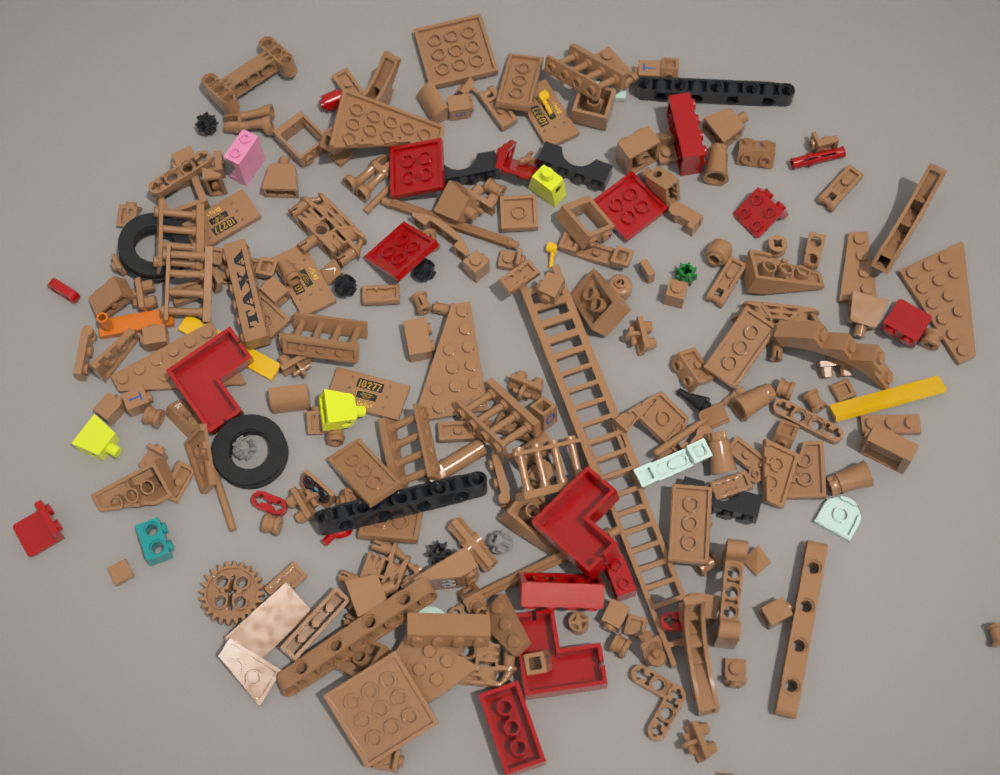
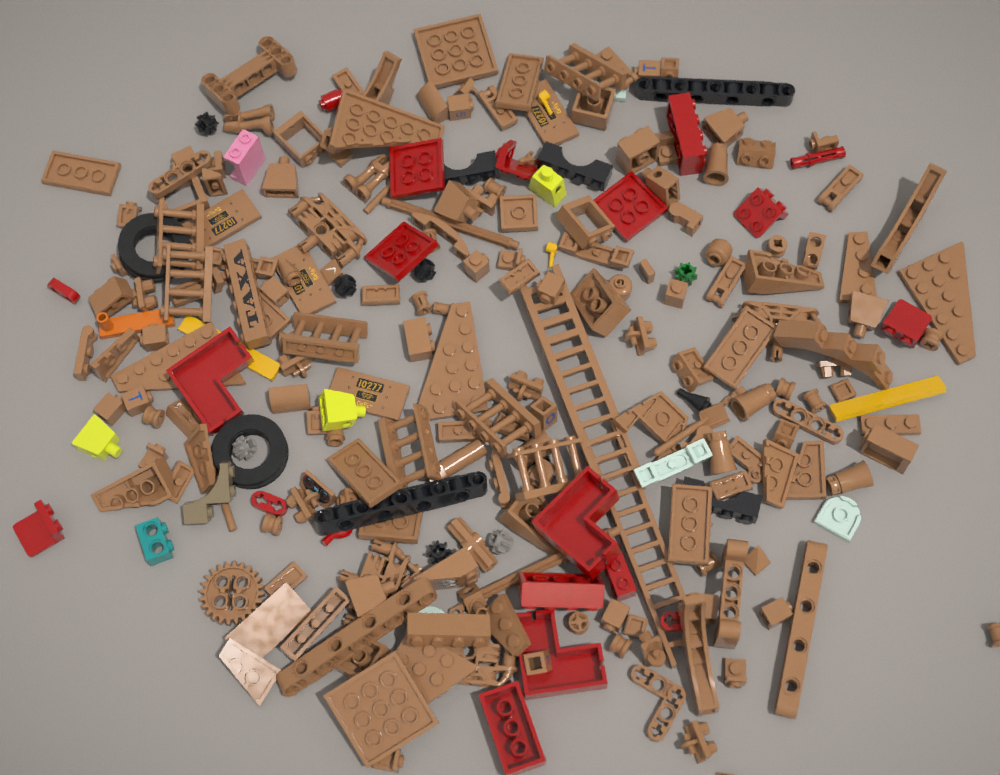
medium nougat tile [107,559,135,586] -> none
none -> medium nougat tile [41,151,121,197]
none -> dark tan arch [183,461,236,524]

